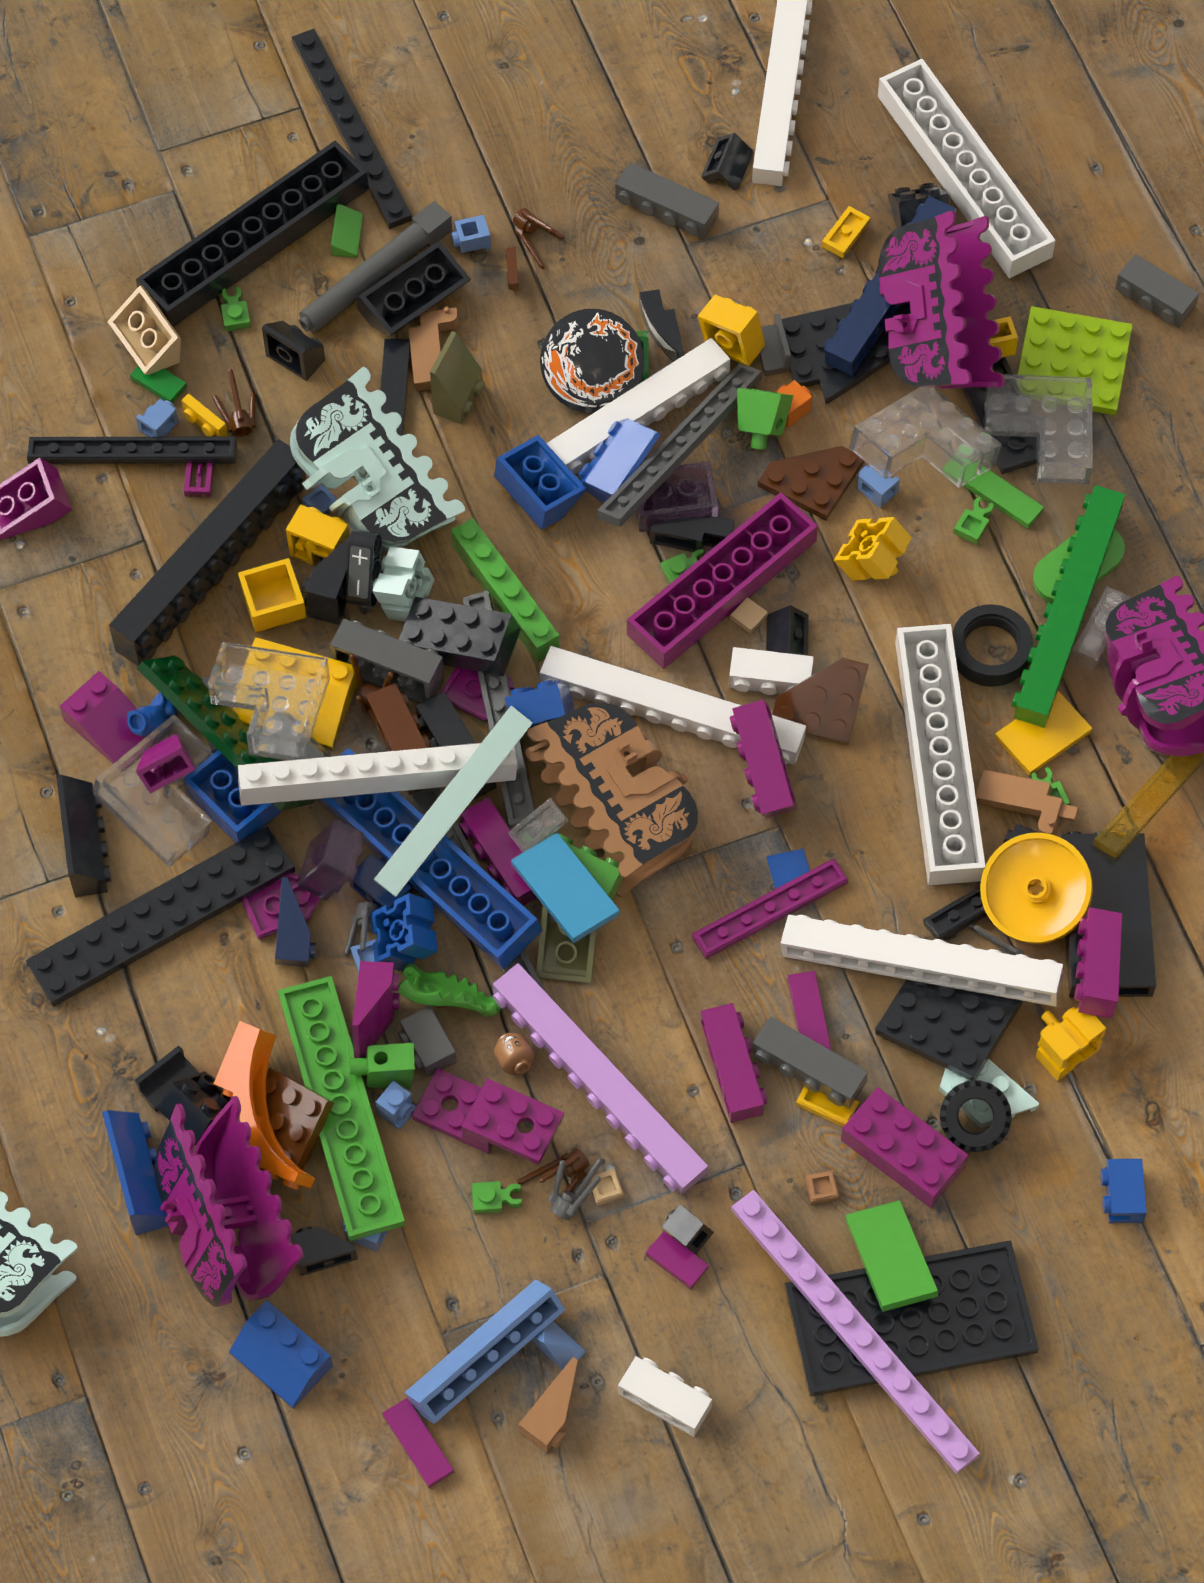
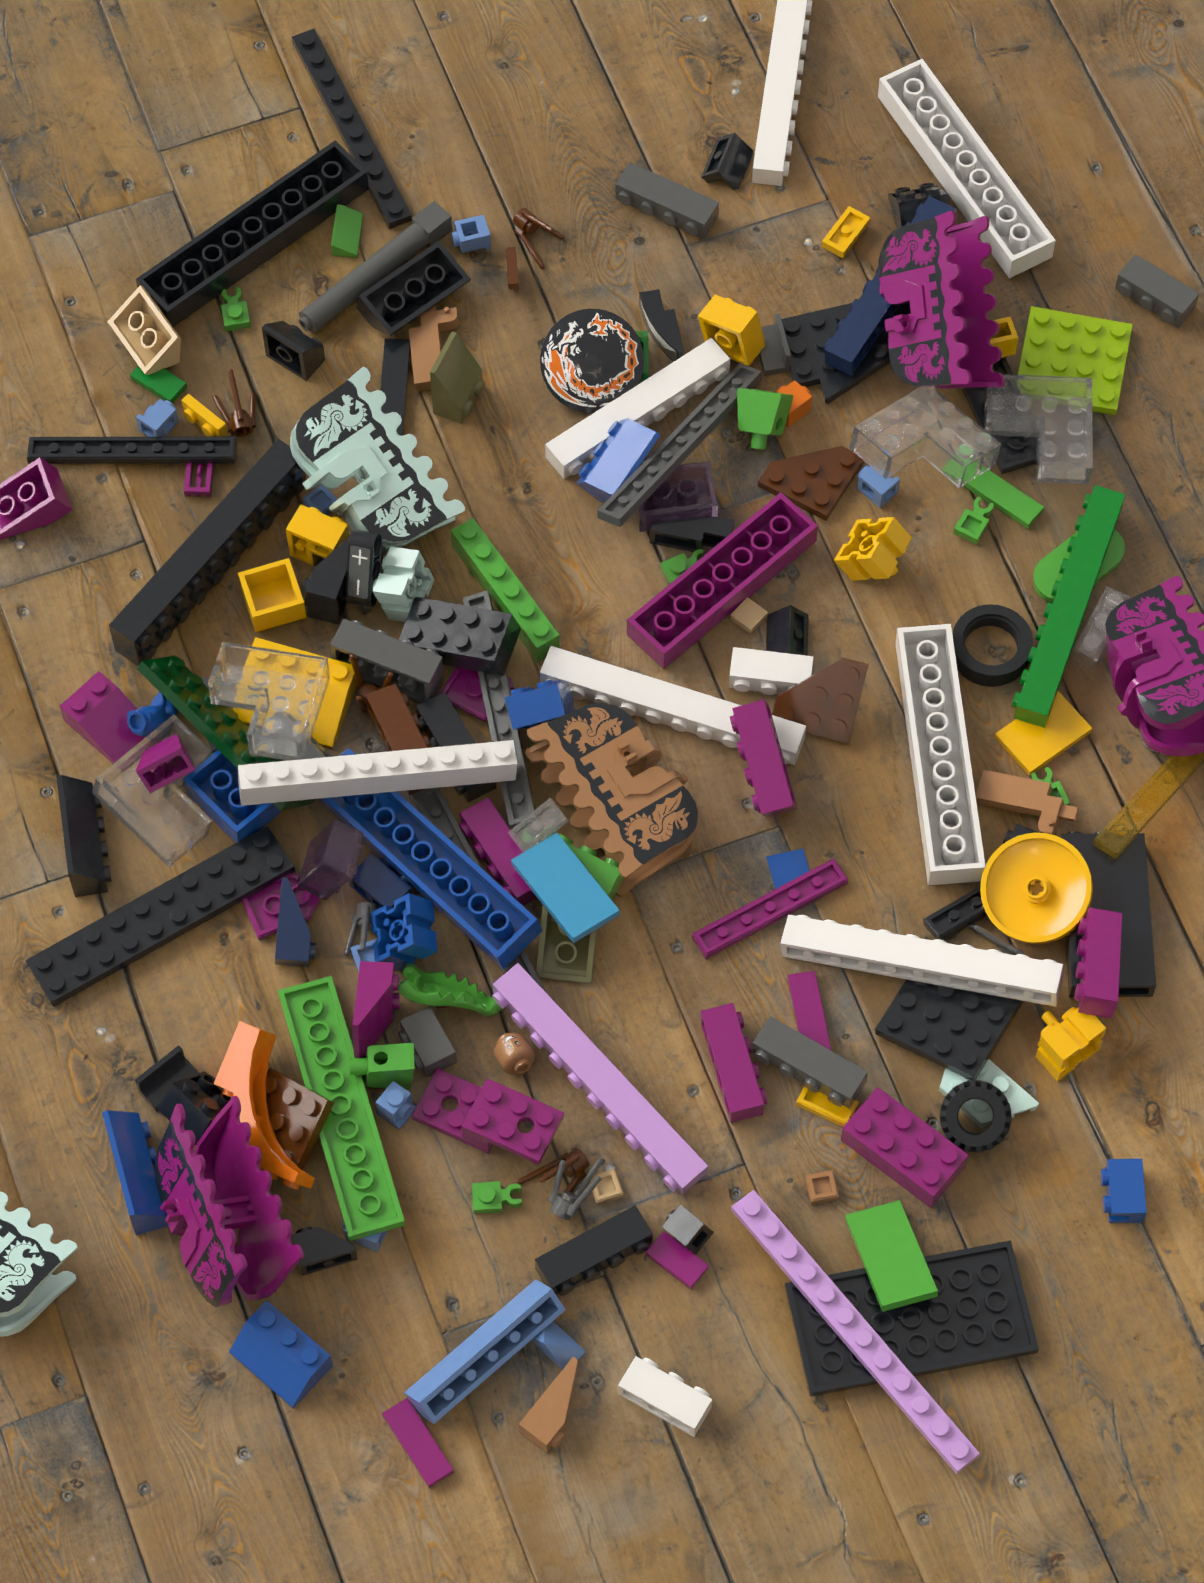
light aqua tile [374,706,533,897] -> none
blue slope [494,435,587,530] -> none
none -> black brick [535,1205,653,1296]

